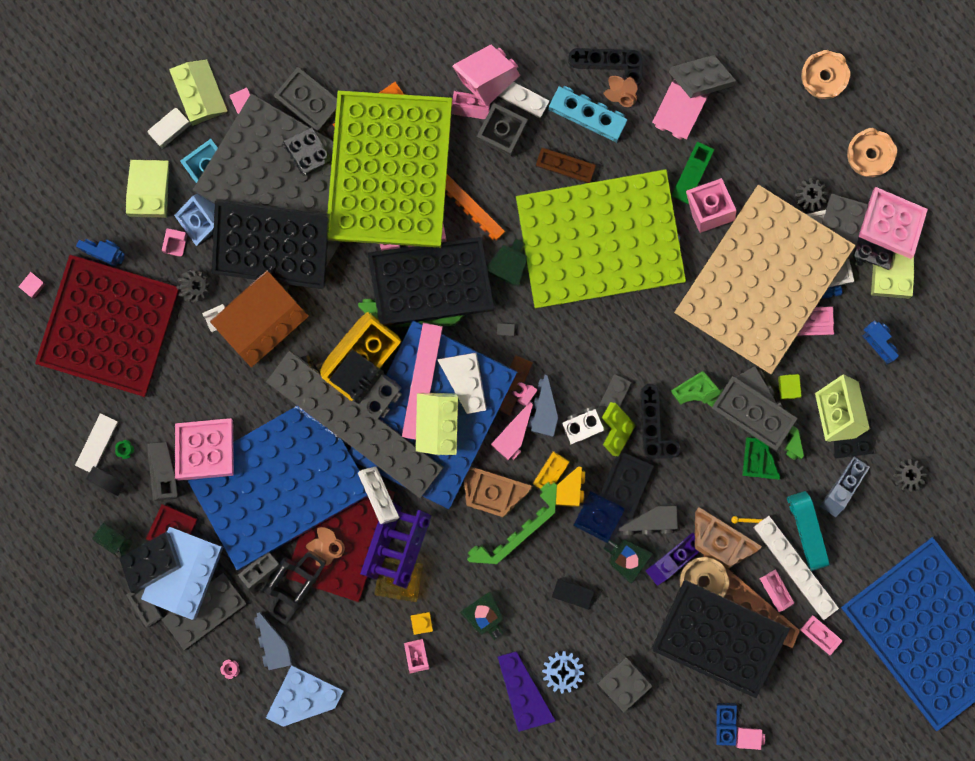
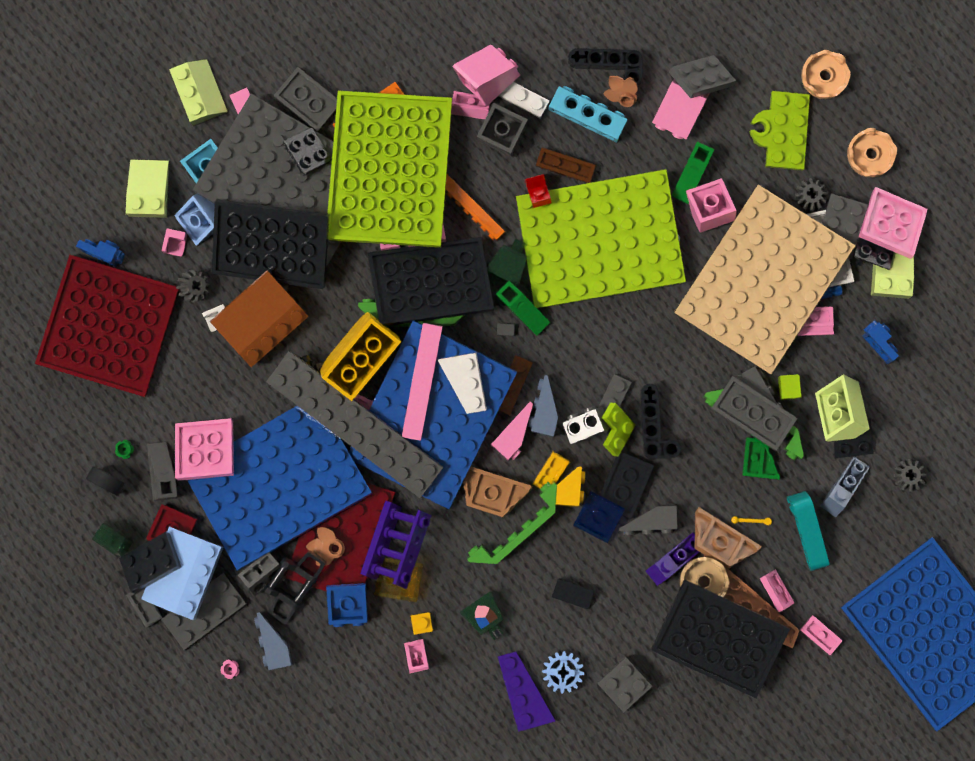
bright pink slope [19,272,46,299] -> none
white tile [75,413,118,472] -> none
white panel [148,108,191,149] -> none
light blue plate [266,665,344,726] -> none
black hinge [329,349,384,403] -> none
dark grey brick [358,374,402,420] -> none
white tile [358,467,399,525] -> none
yellowish green slope [416,393,458,455] -> none
bright pink tile [512,383,537,406] -> none
clear green torso [603,539,652,584] -> none
bright green tile [671,371,721,405] -> none
blue slope [716,703,737,746] -> none
bright pink brick [736,727,765,750] -> none
white plate [753,516,839,620] -> none
none -> blue plate [326,583,368,627]
none -> green slope [496,281,550,336]
none -> red slope [524,174,552,208]
none -> lime plate [750,91,810,171]

